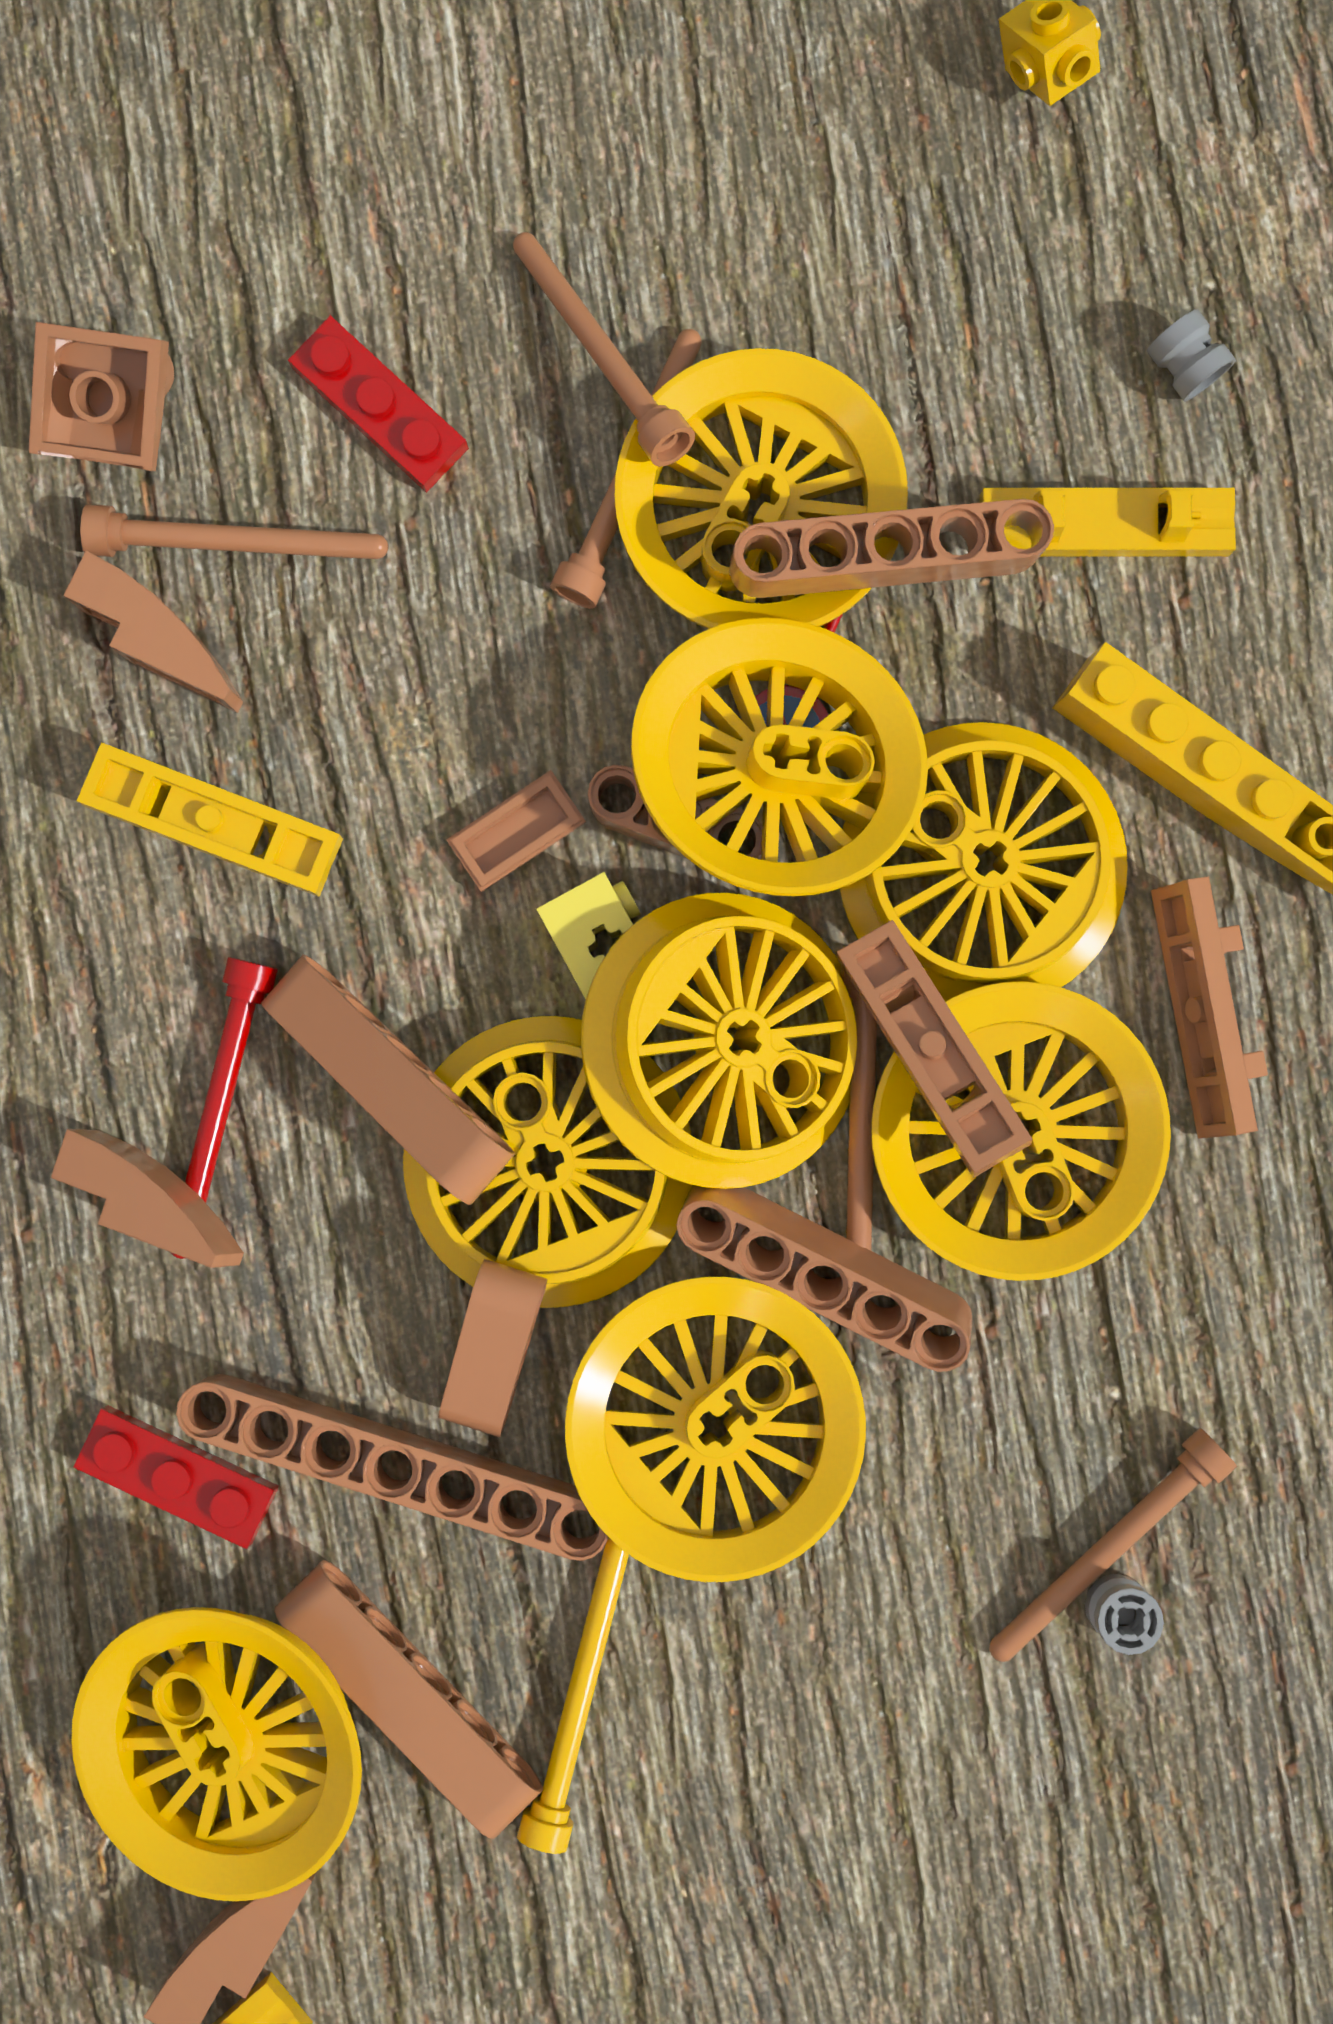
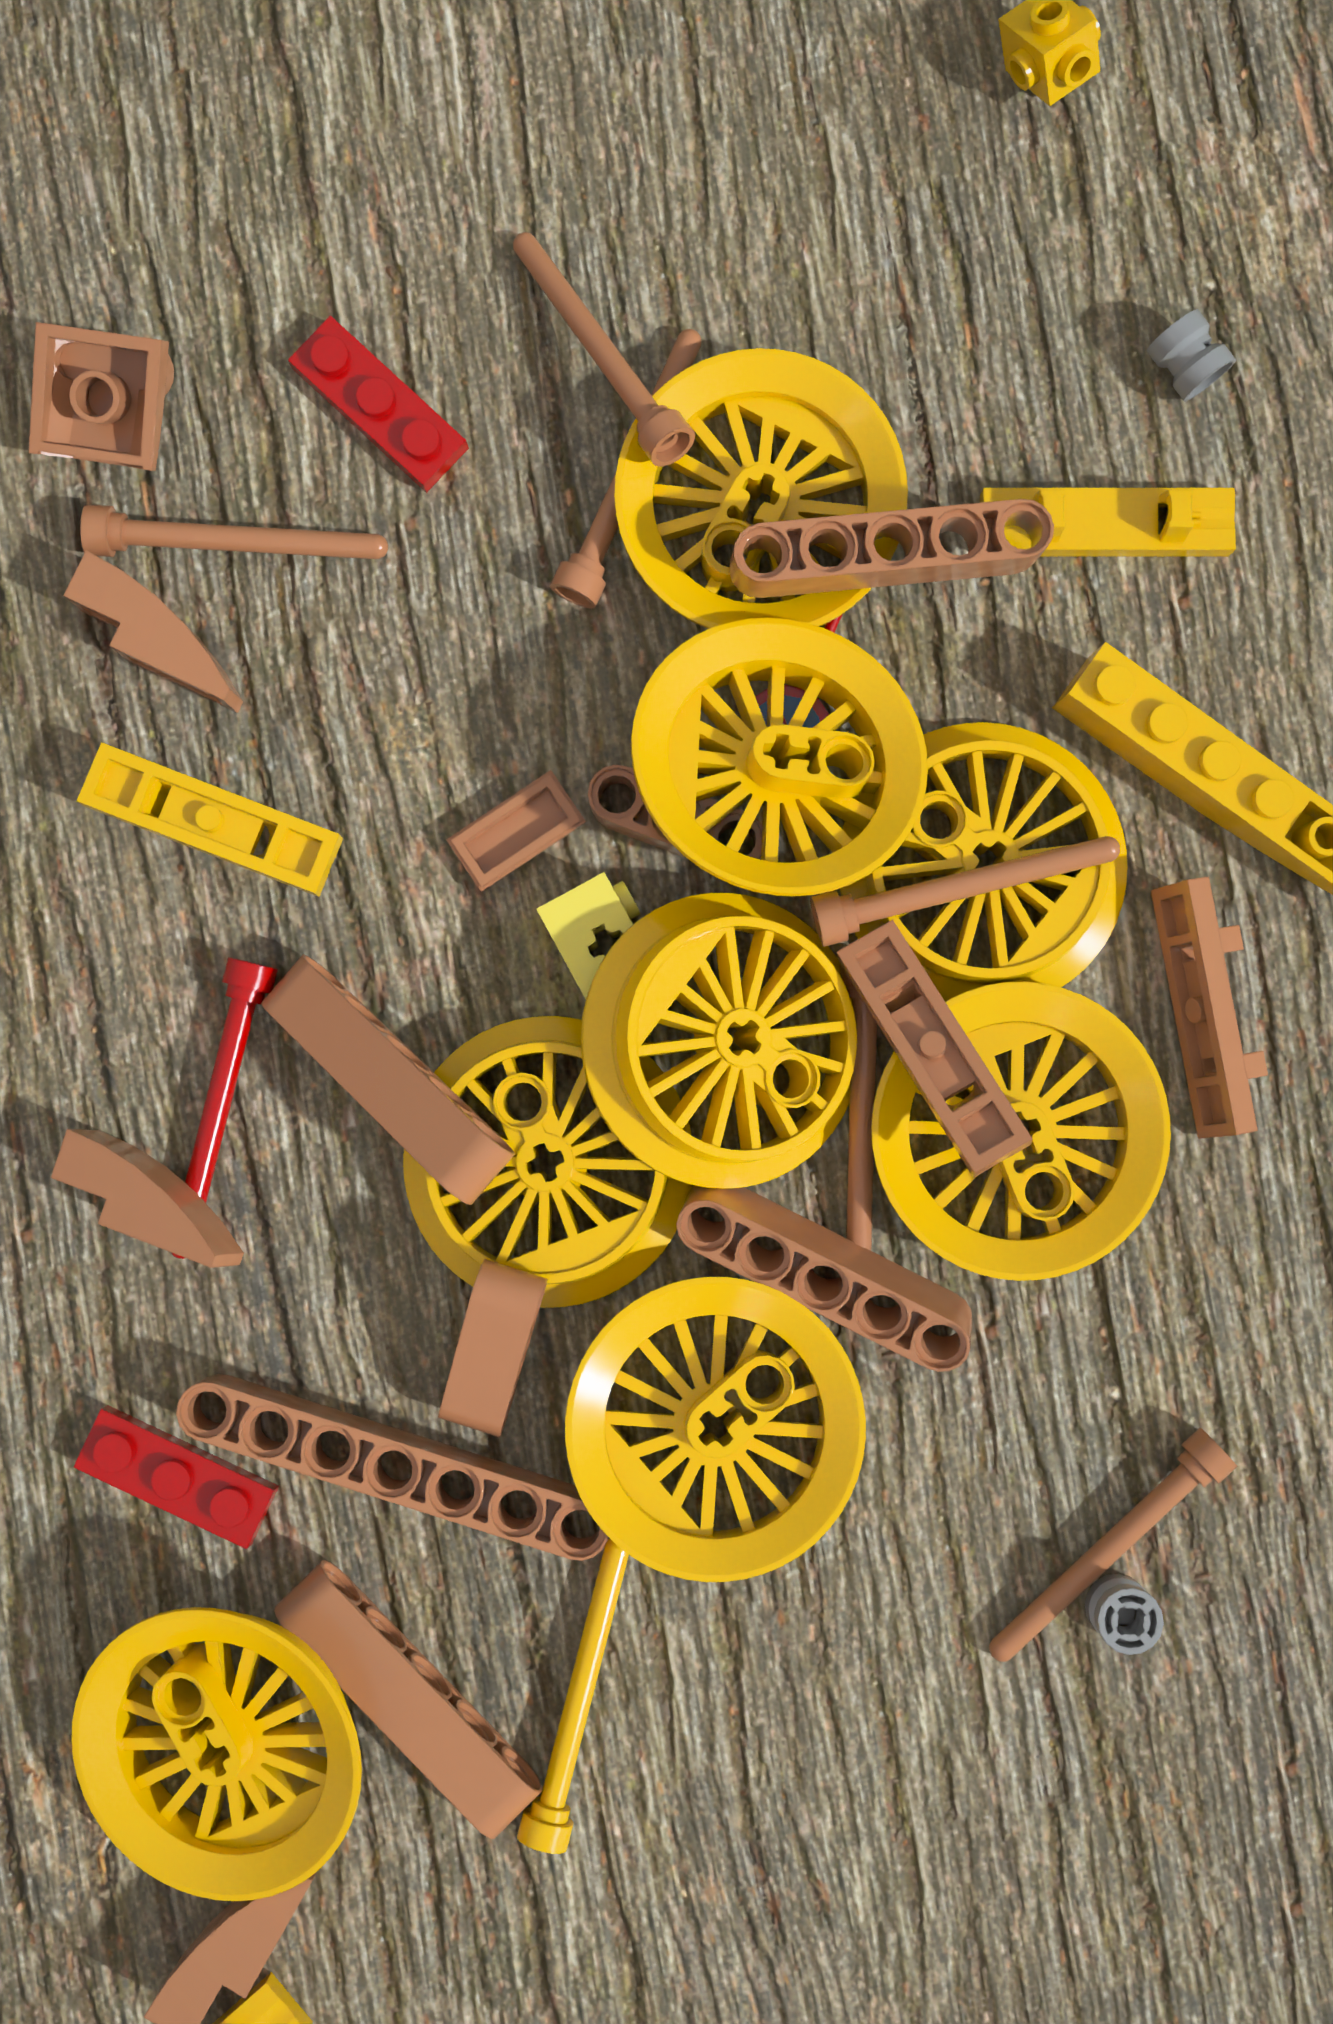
none -> nougat piece [810,836,1120,947]

